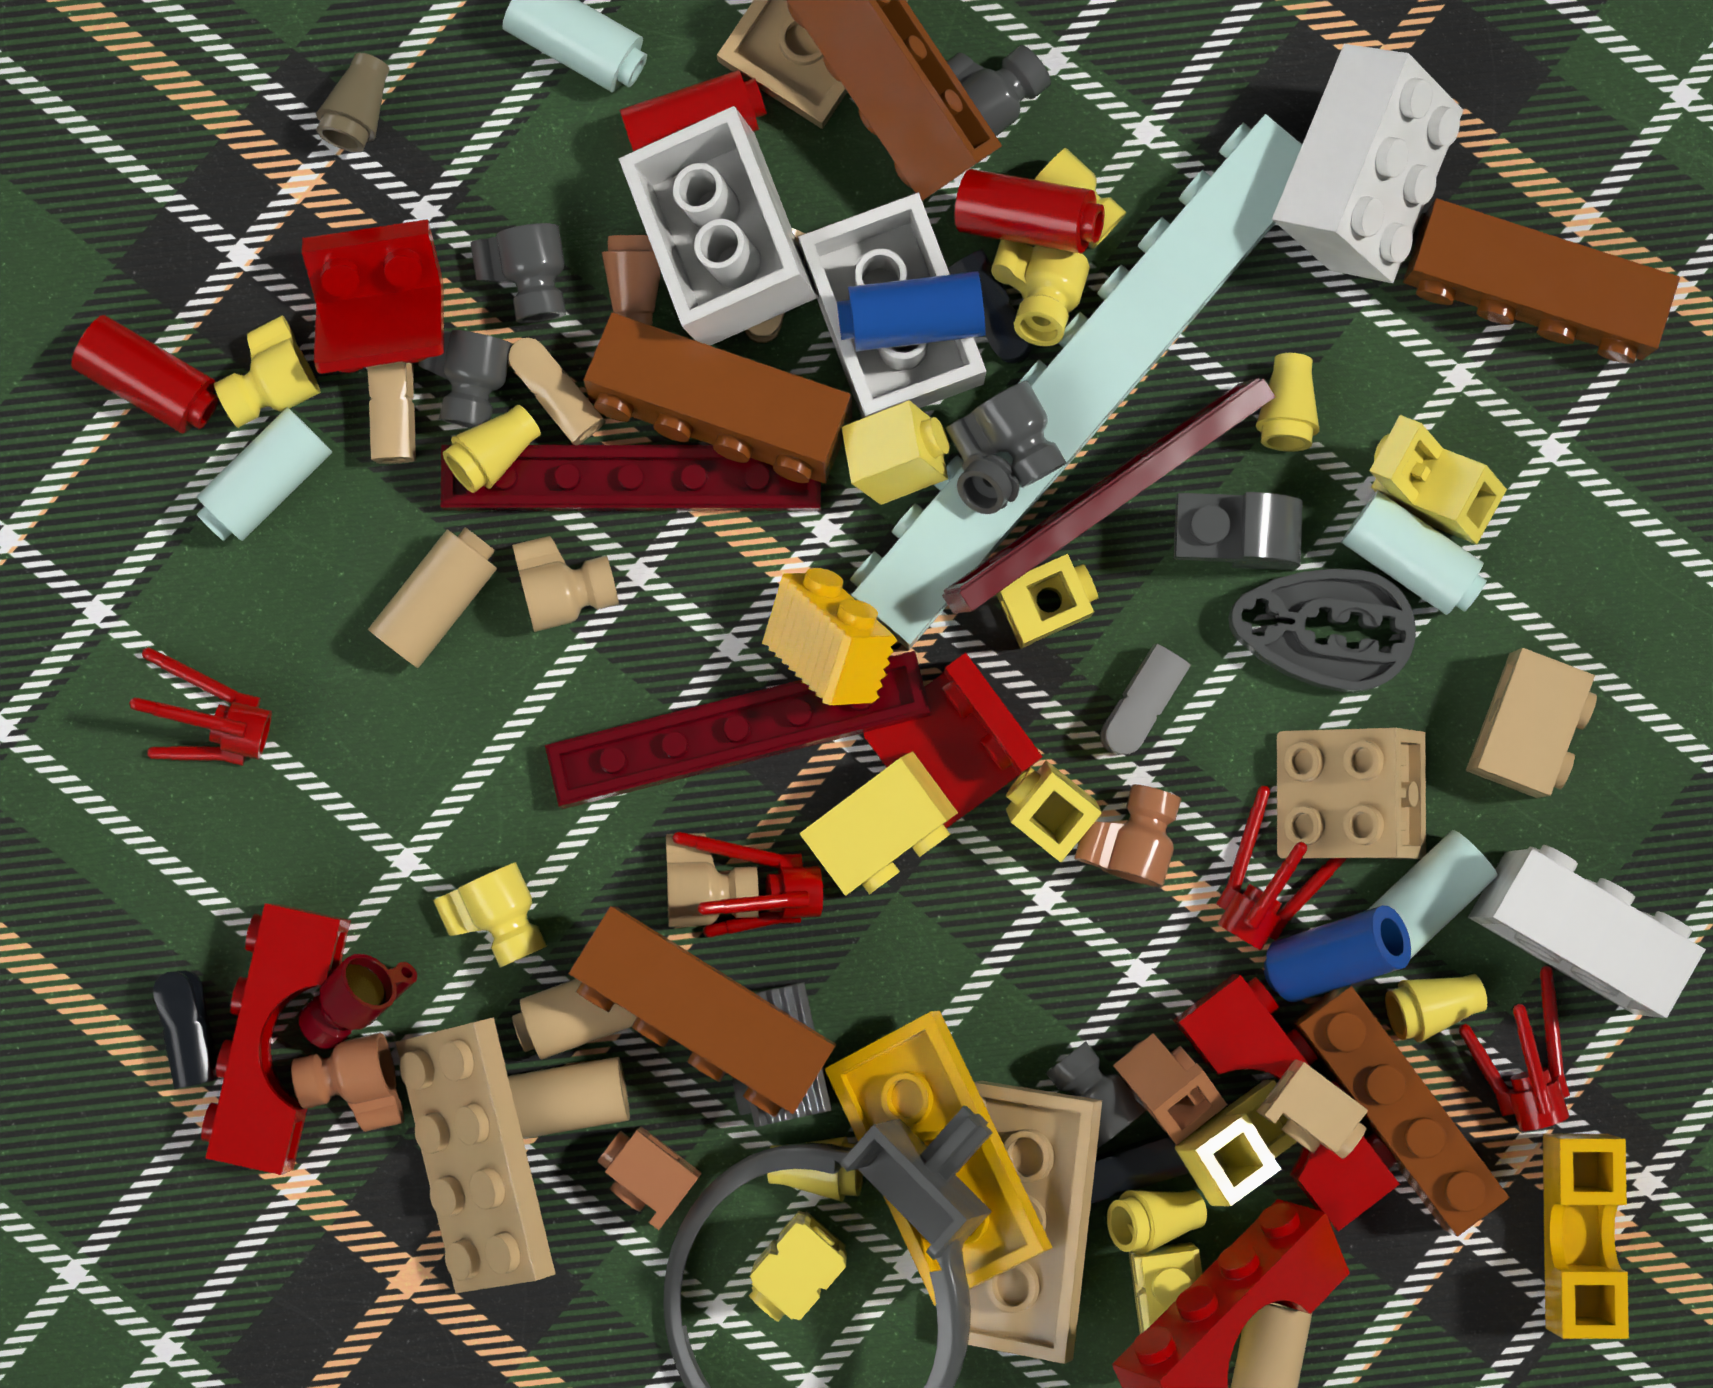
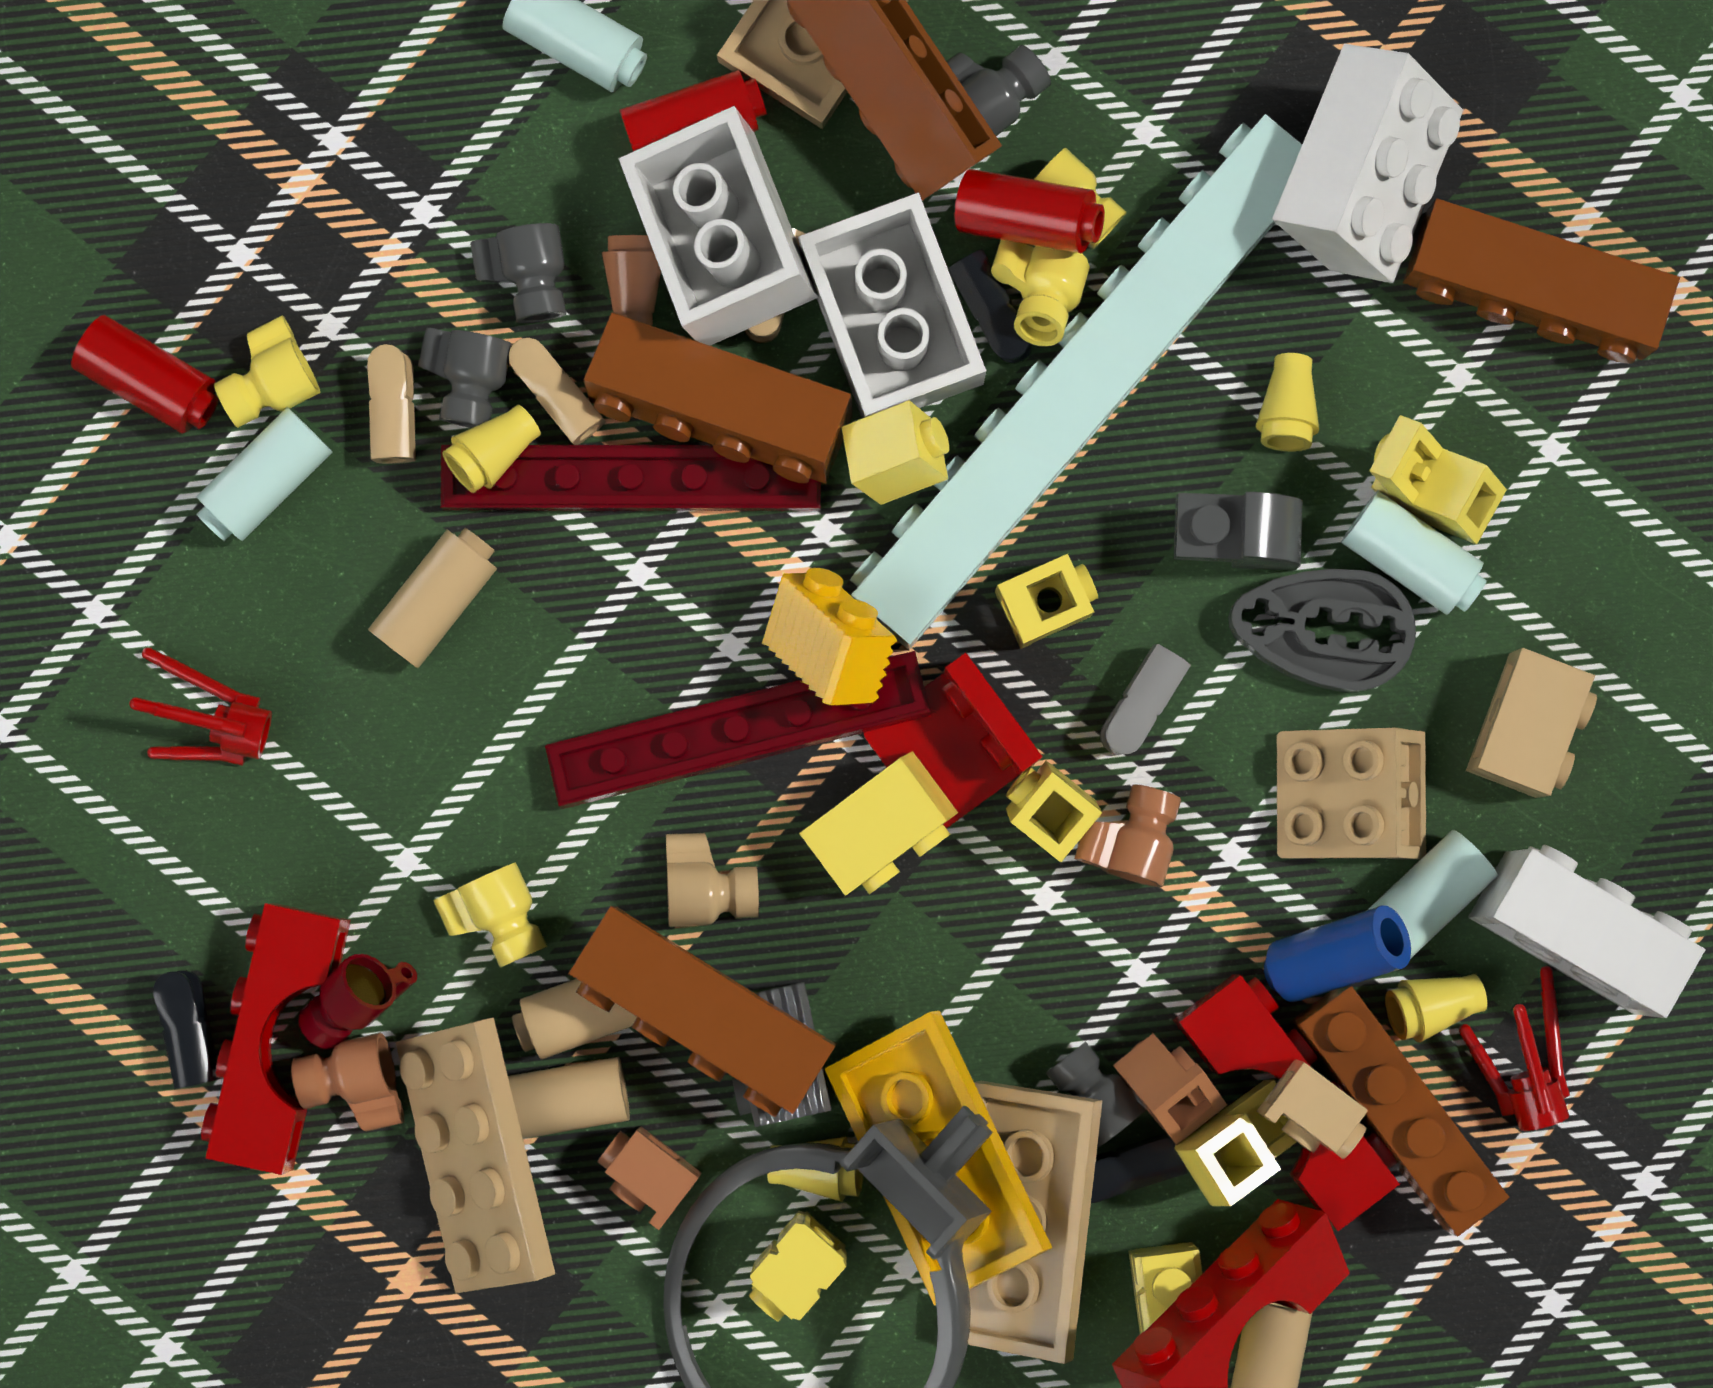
red bracket [302,219,444,374] -> none
dark tan cone [316,53,390,152] -> none
tan piece [512,536,619,632] -> none
red plant [672,832,823,938] -> none
blue brick [837,271,985,352] -> none
dark red tile [942,378,1275,614] -> none
dark grey piece [945,380,1066,488] -> none
dark grey plate [957,453,1019,514] -> none
light yellow cone [1107,1190,1207,1255] -> none
red plant [1216,786,1347,951] -> none
yellow arch [1543,1133,1629,1339] -> none

